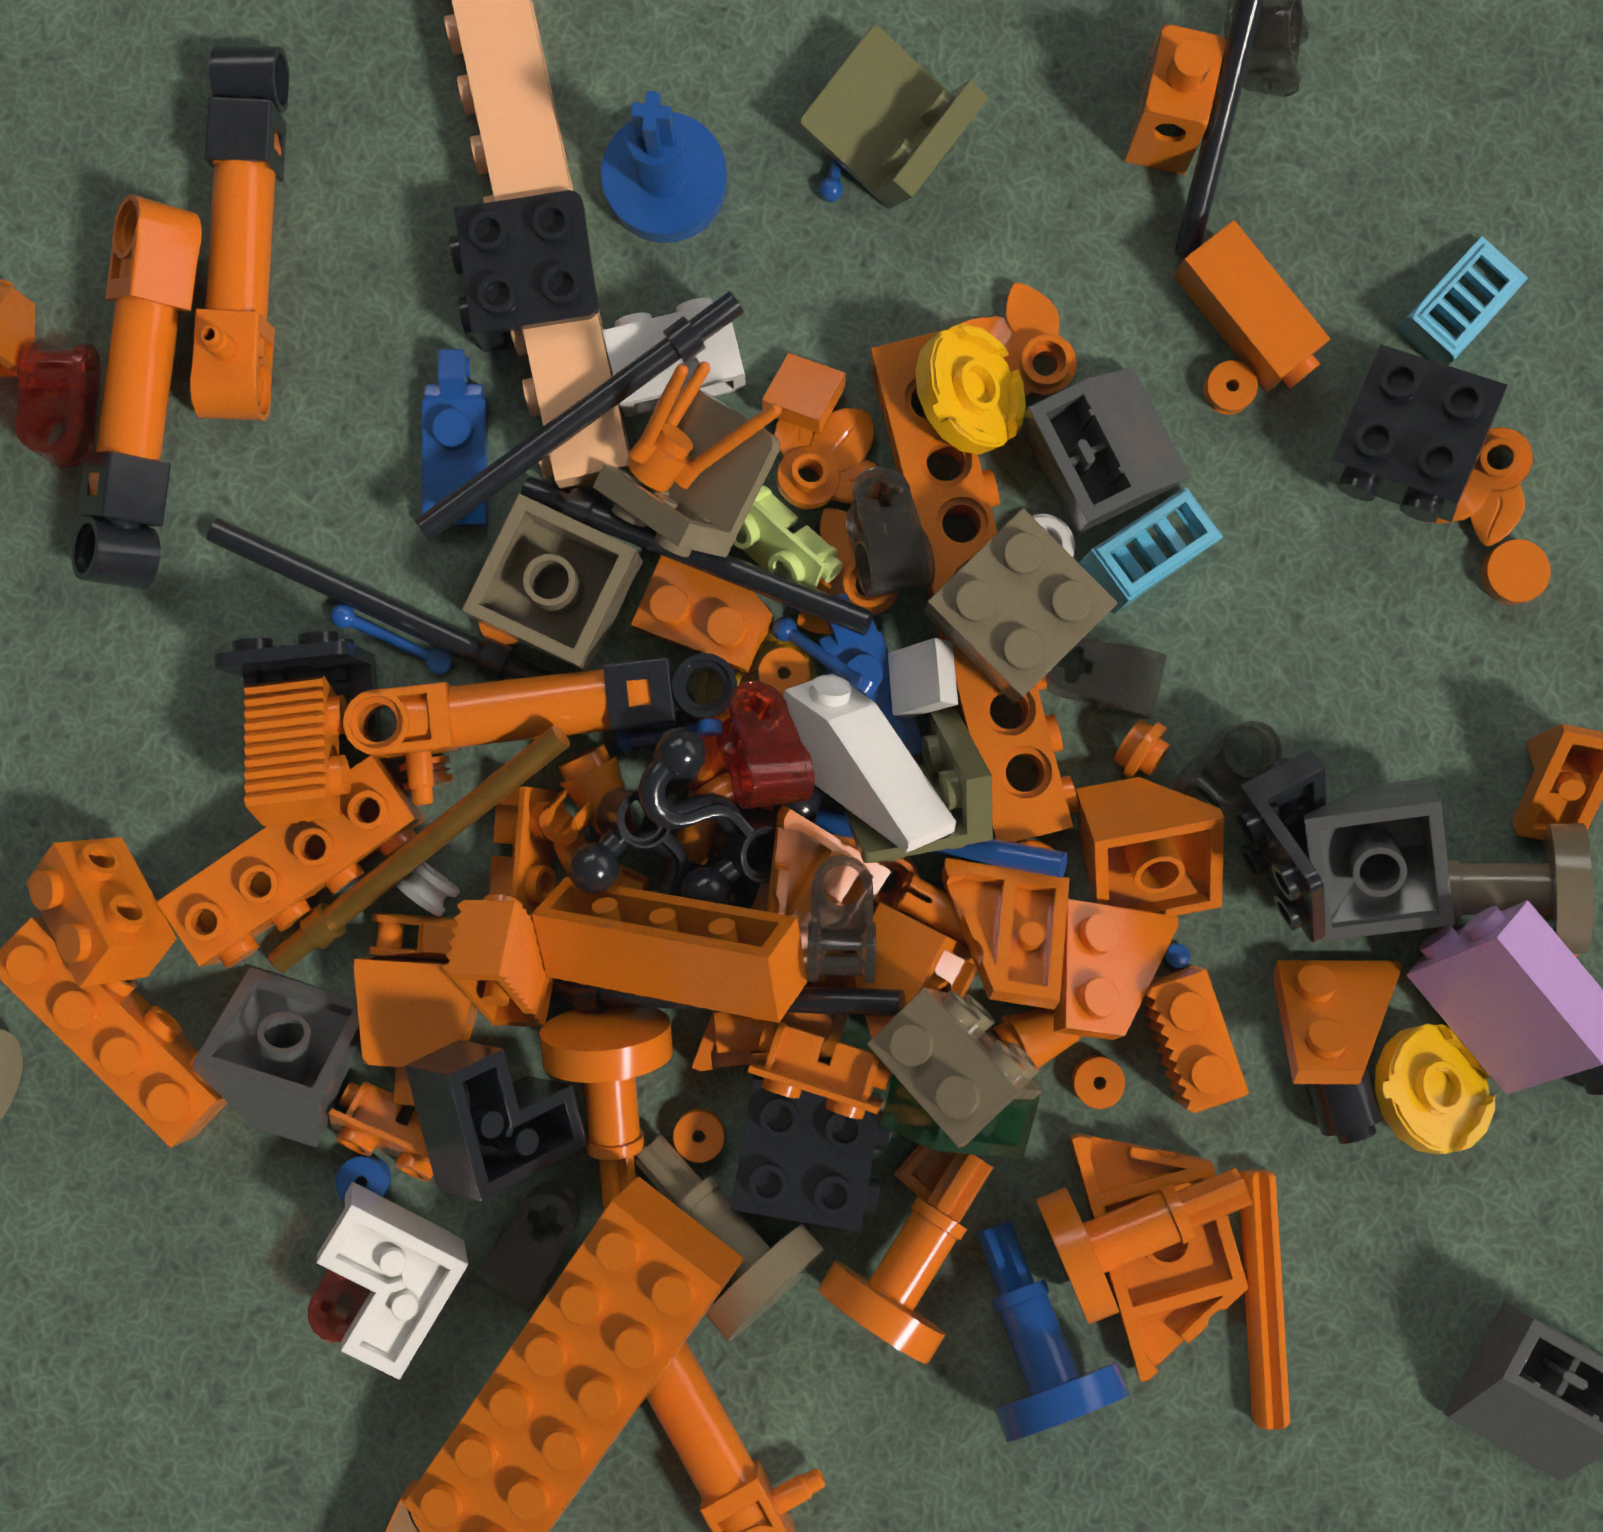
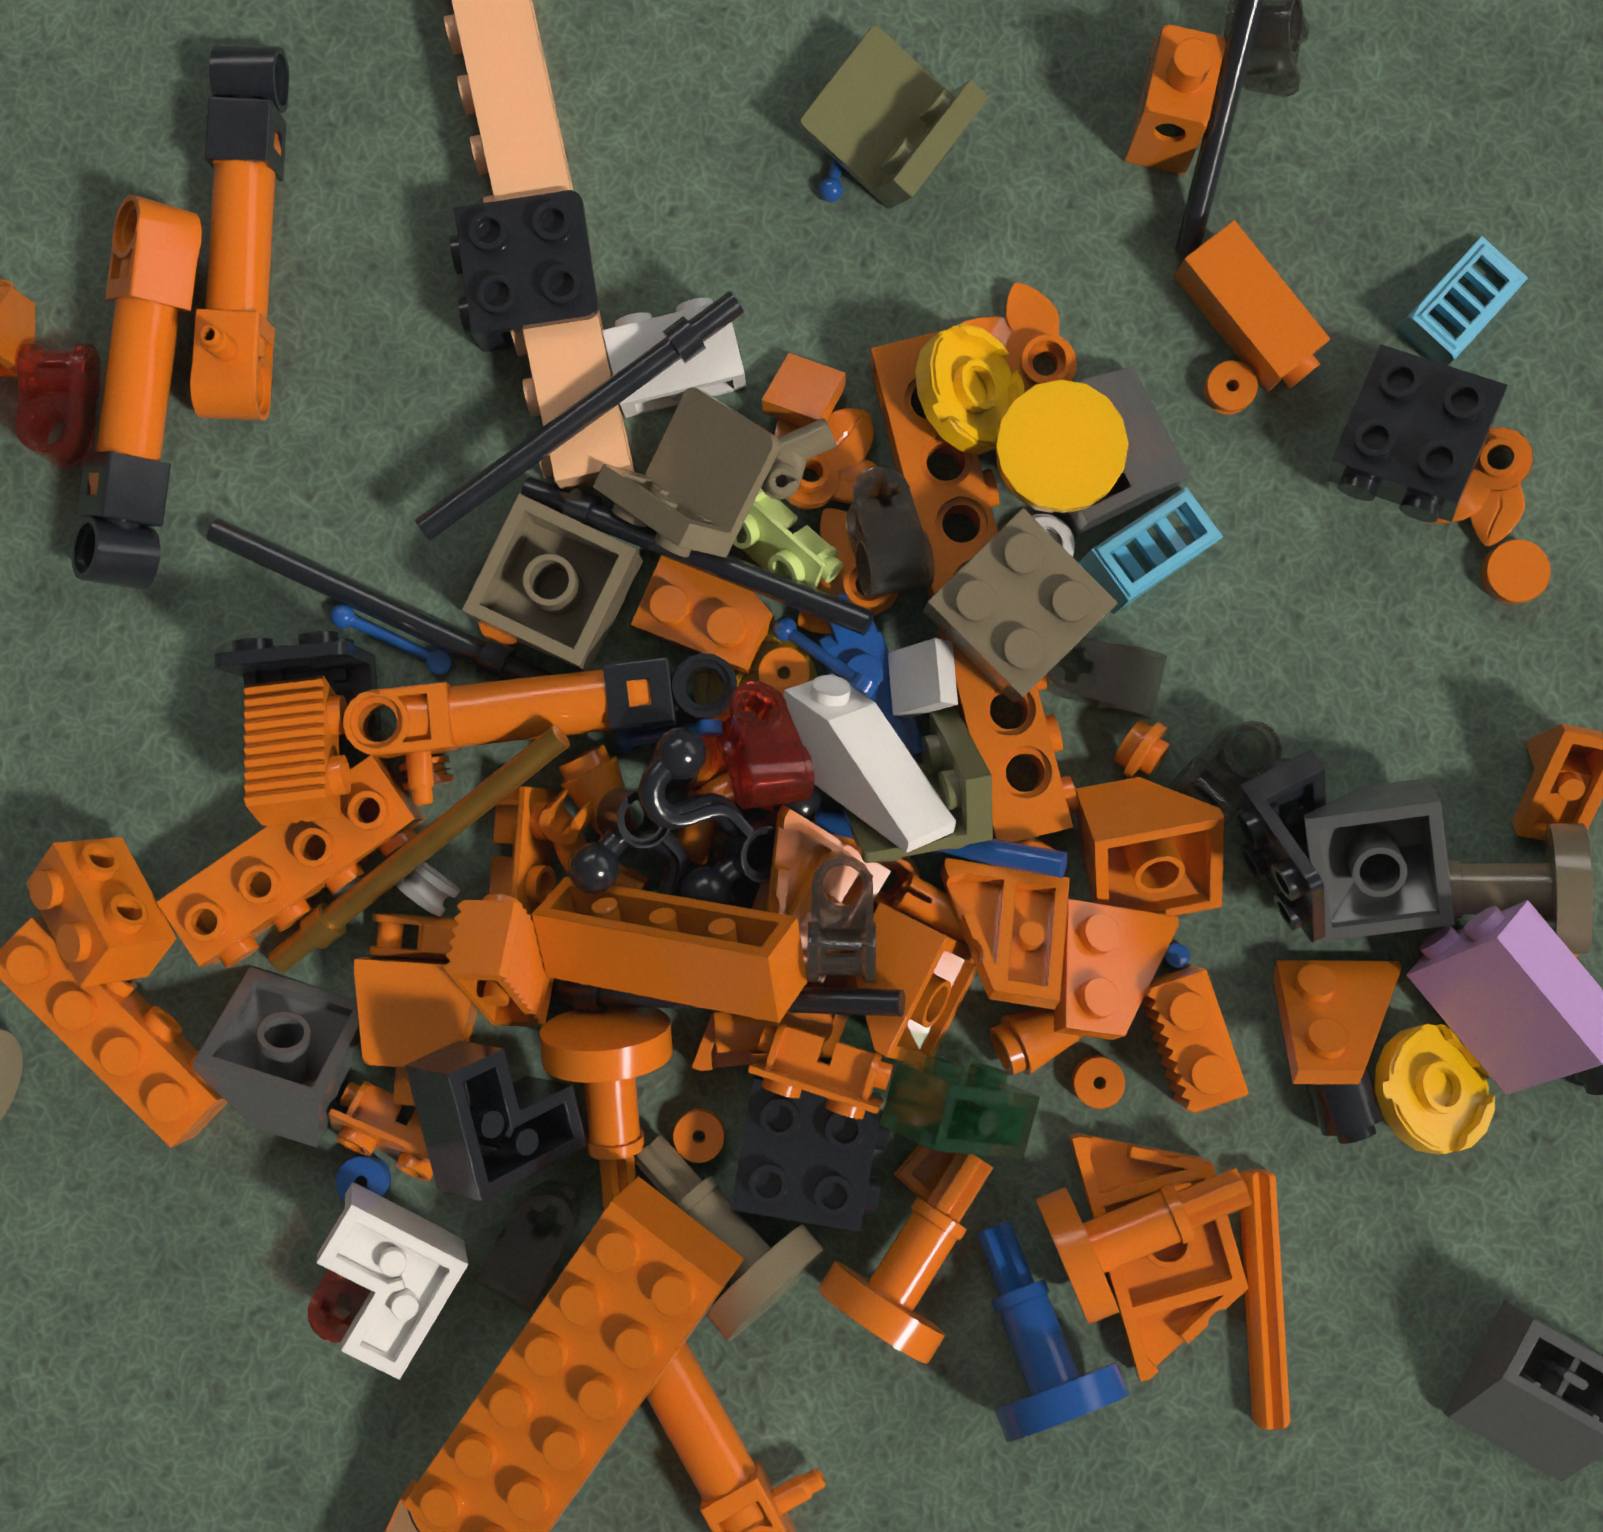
blue hinge [422,349,488,527] -> none
blue piece [601,91,727,243] -> none
orange plant [627,361,782,492] -> none
dark tan bracket [867,987,1043,1147] -> none
none -> dark tan arm [761,418,837,500]
none -> yellow tile [995,379,1129,513]

